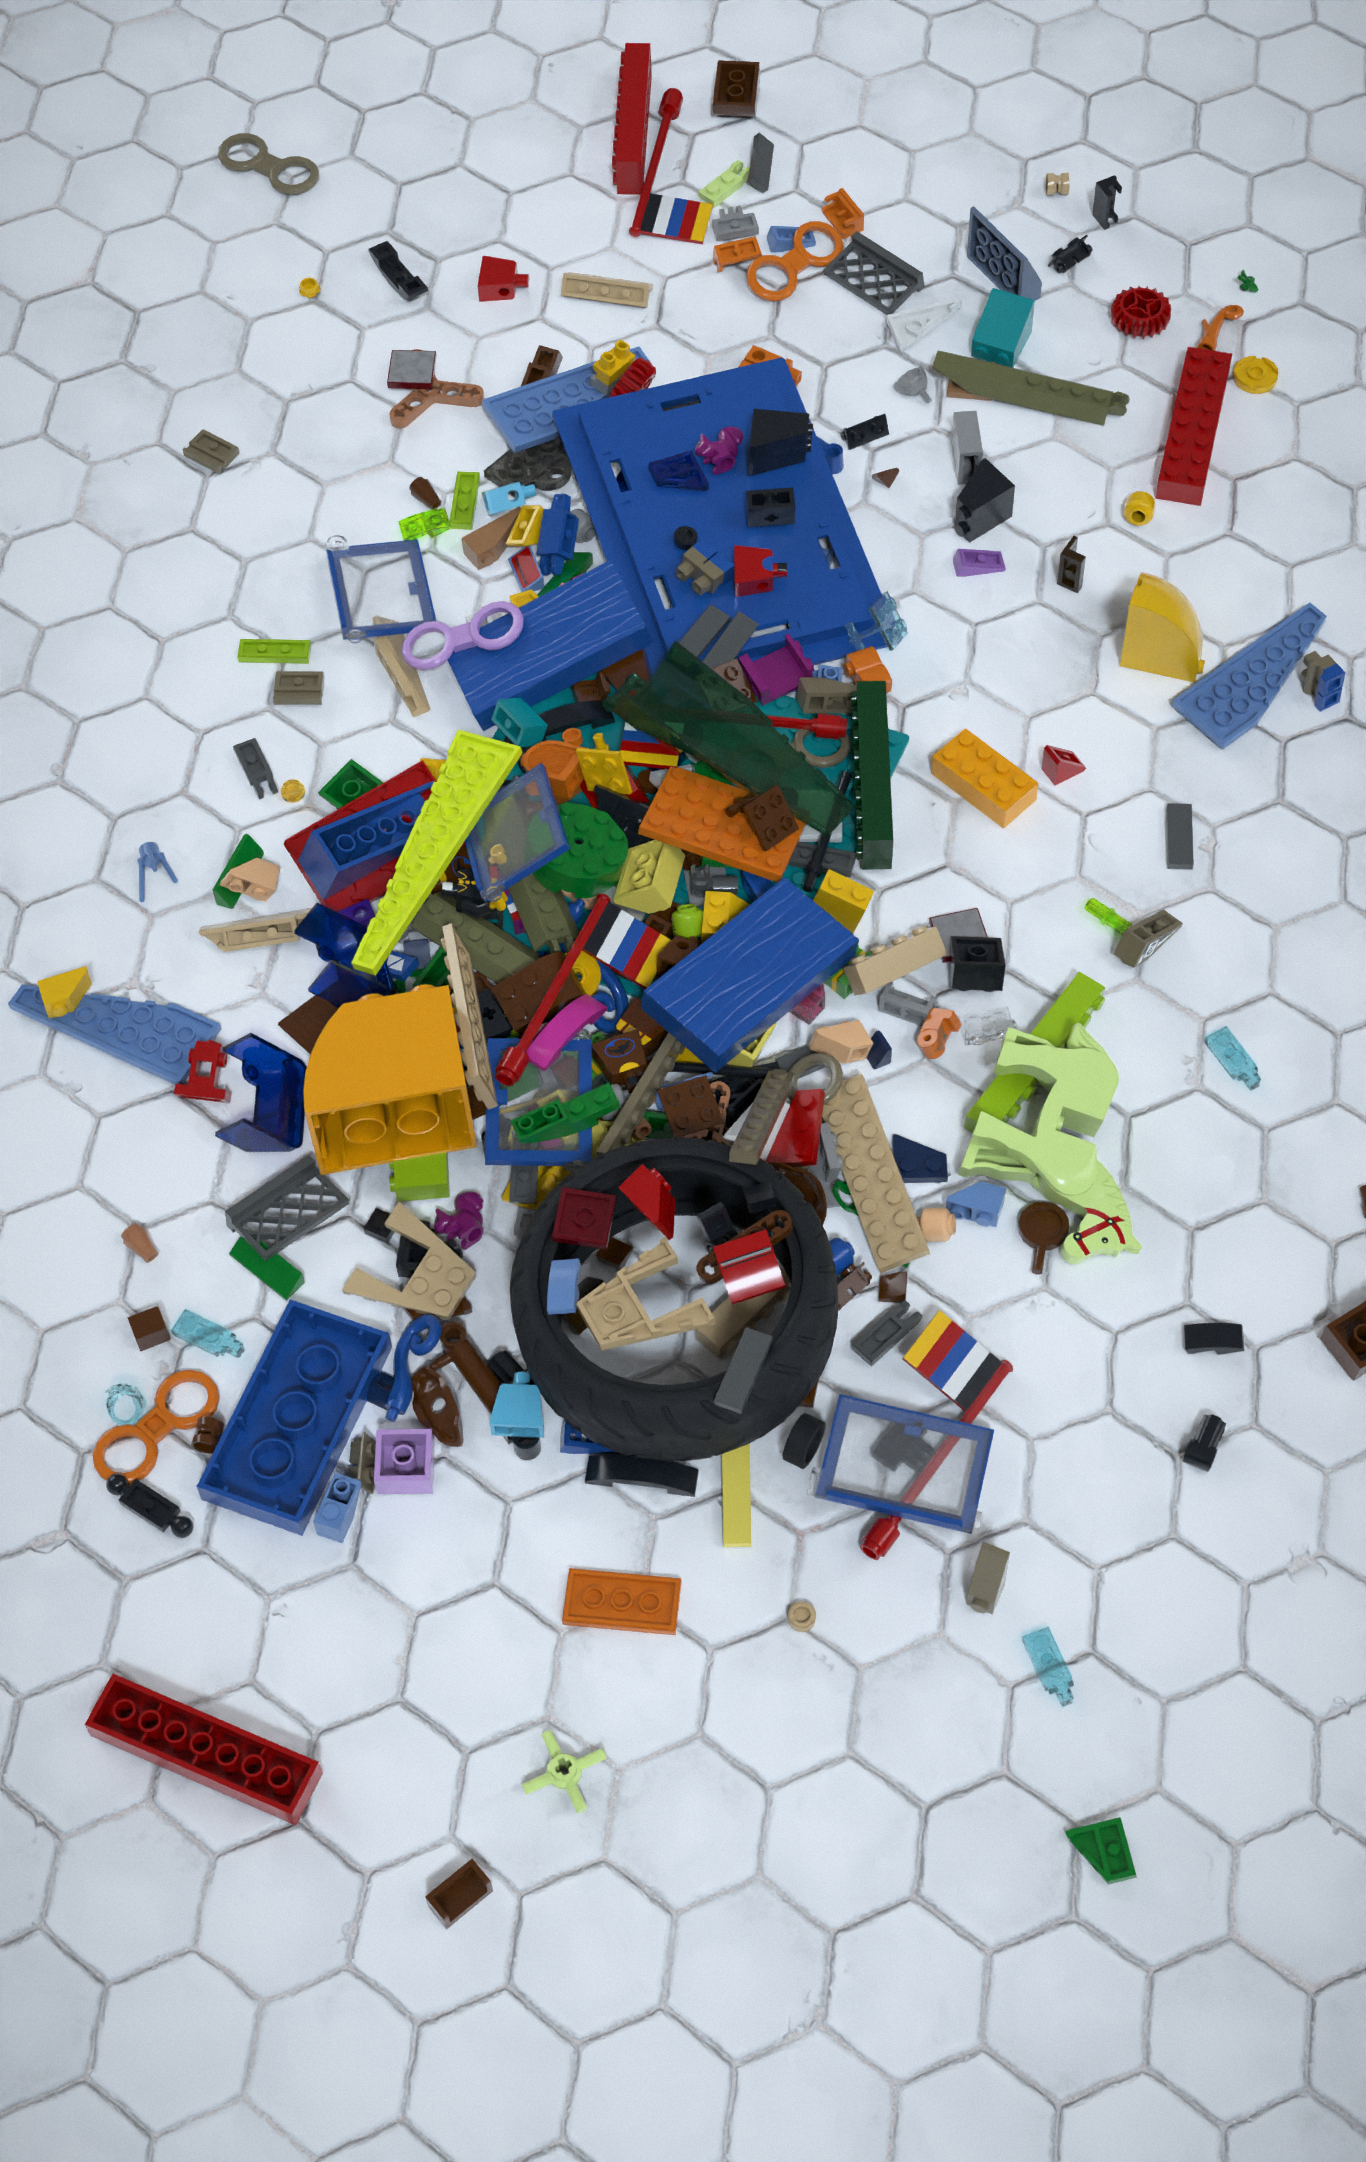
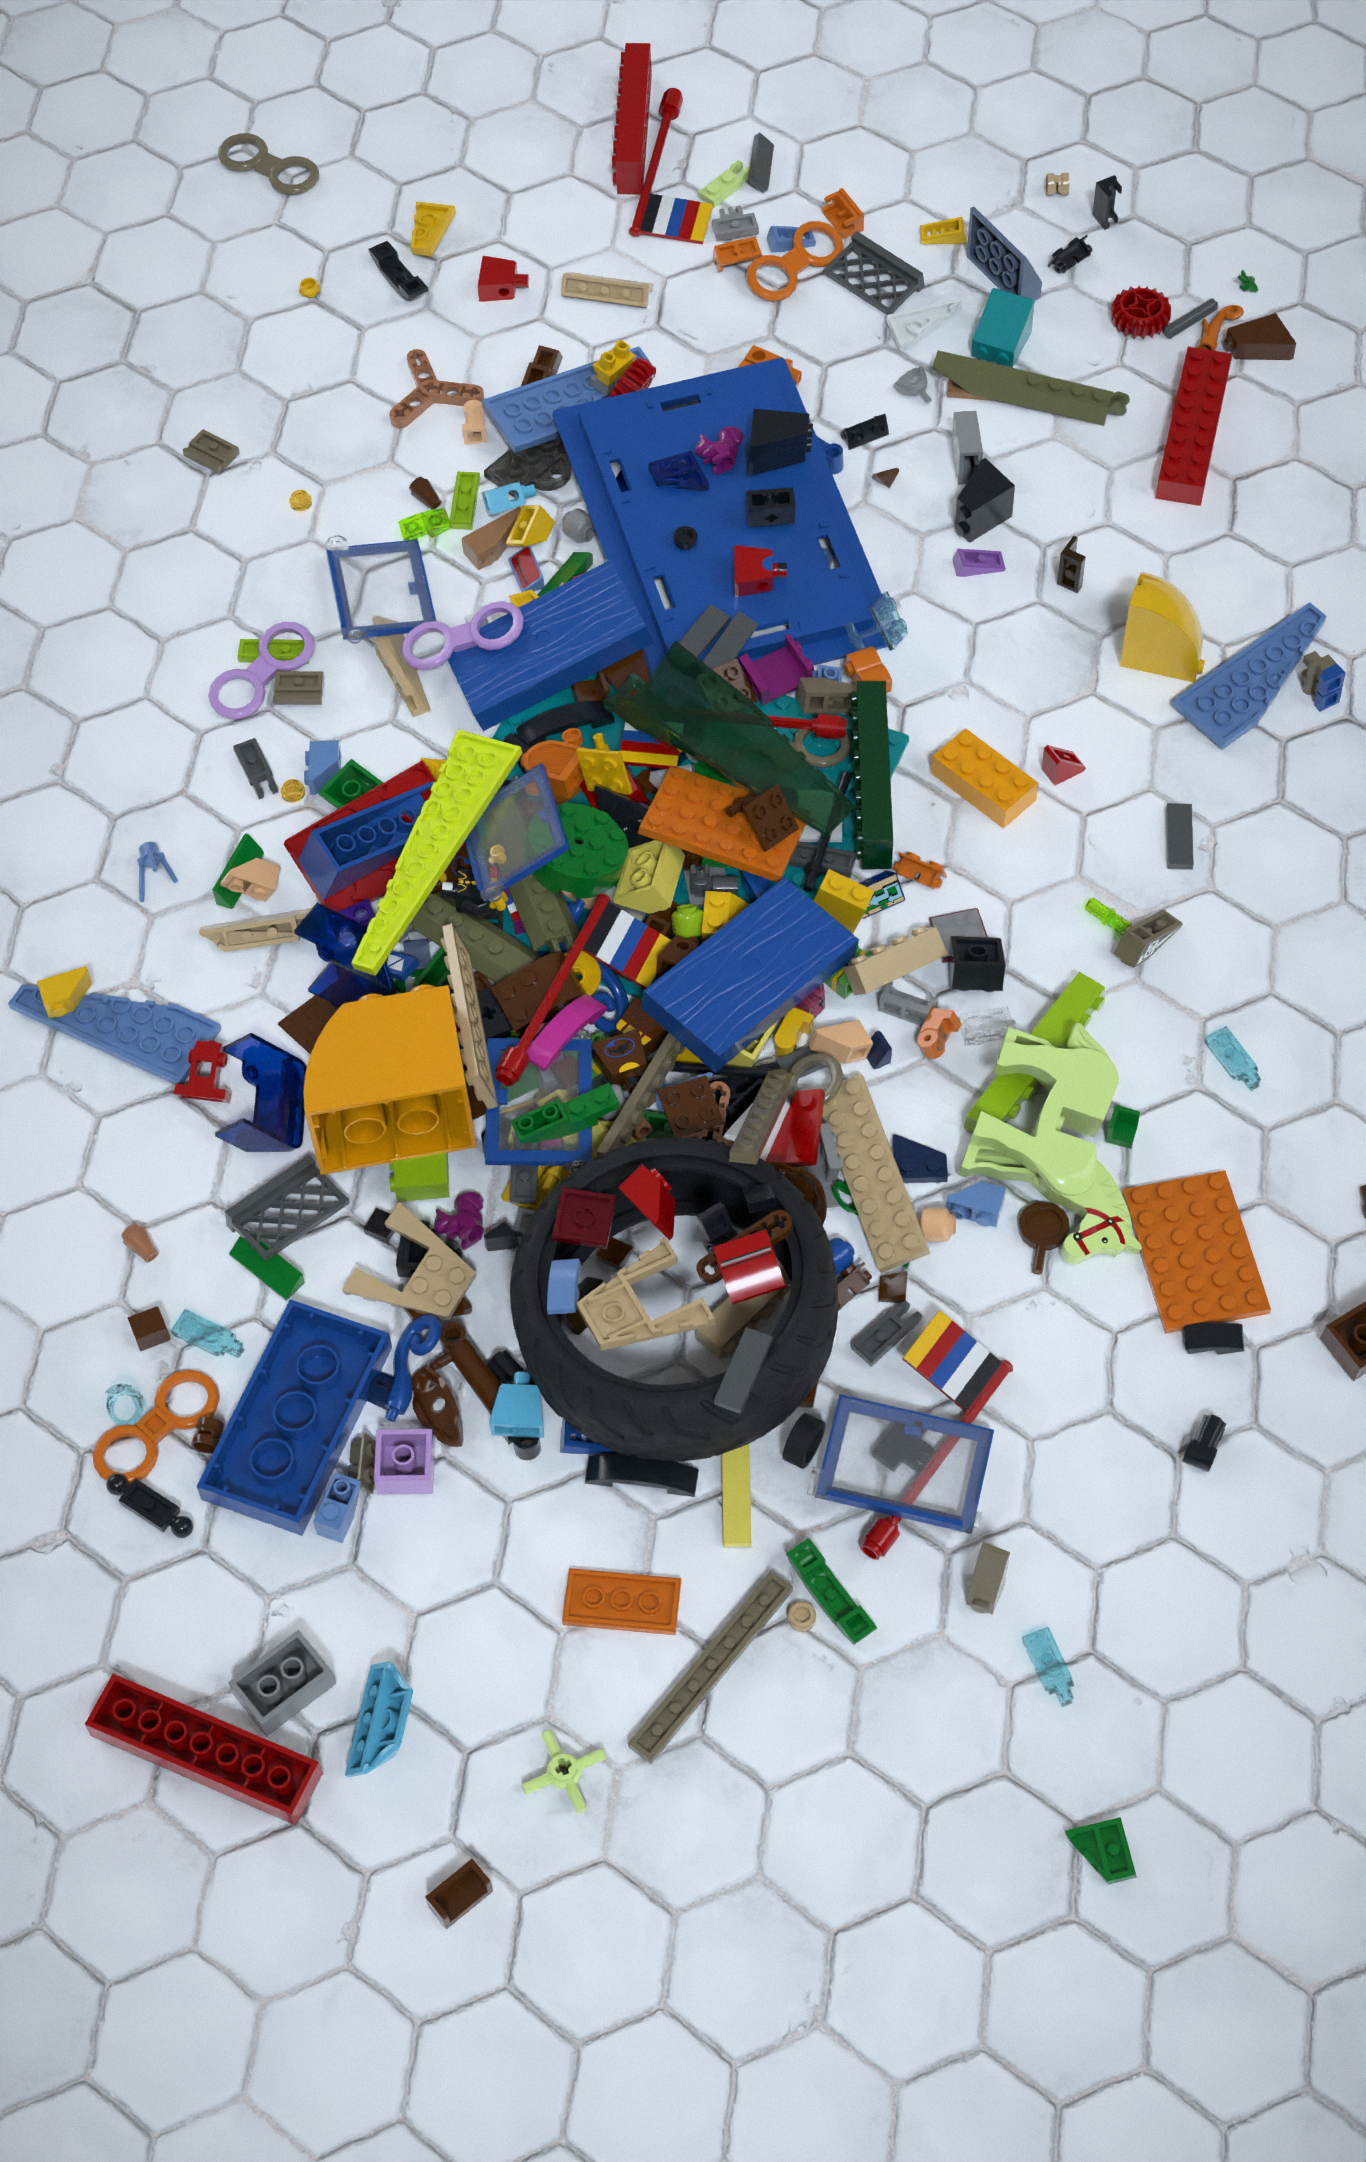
flat silver tile [387,350,437,389] -> none
teal brick [491,697,548,747] -> none
blue hinge [537,493,579,576] -> none
dark tan hips [676,538,734,596] -> none
reddish brown brick [713,60,760,117] -> none
yellow head [1124,491,1155,526] -> none
yellow tile [1233,356,1279,394] -> none
none -> lavender bar [208,621,315,719]
none -> light grey brick [228,1629,337,1737]
none -> clear yellow plate [289,490,312,511]
none -> medium blue slope [304,740,342,795]
none -> medium azure wedge [345,1661,413,1777]
none -> yellow wing [410,201,457,256]
none -> light nougat leg [462,400,487,445]
none -> black slope [484,1222,518,1251]
none -> dark tan plate [628,1571,793,1764]
none -> yellow leg [774,1007,814,1057]
none -> green slope [786,1538,877,1645]
none -> panel [859,870,905,919]
none -> orange hinge [894,852,947,889]
none -> yellow slope [920,216,967,244]
none -> green panel [1106,1105,1141,1149]
none -> orange plate [1122,1170,1271,1334]
none -> dark grey axle [1163,298,1218,339]
none -> reddish brown slope [1224,313,1296,360]

